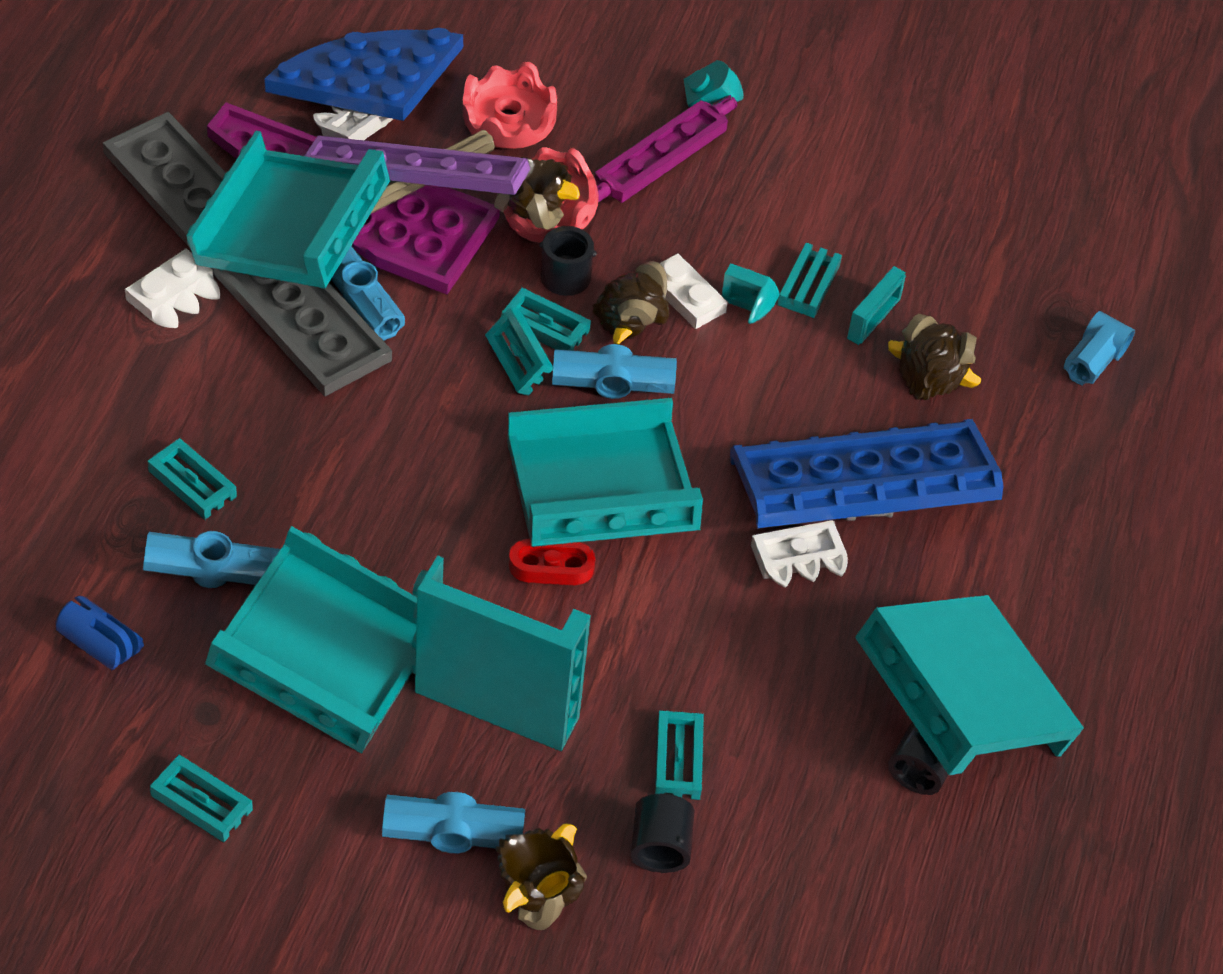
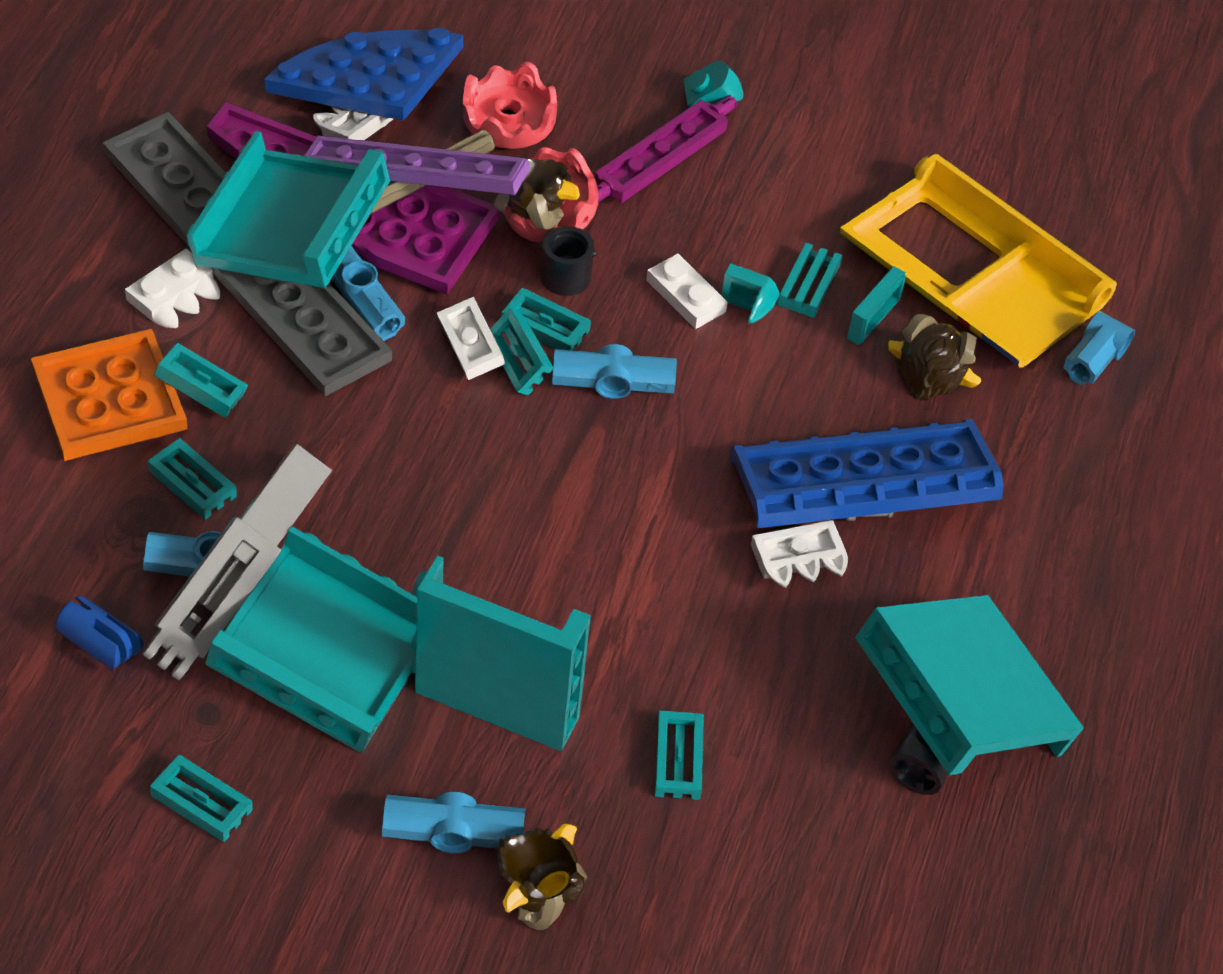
teal panel [507,398,703,547] -> none
red plate [509,539,596,585] -> none
dark brown hair [592,261,669,344] -> none
black piece [631,793,695,873] -> none
none -> orange plate [31,329,188,461]
none -> light grey hinge [142,444,332,681]
none -> teal tile [154,343,248,418]
none -> white plate [437,297,505,380]
none -> yellow piece [840,154,1117,368]

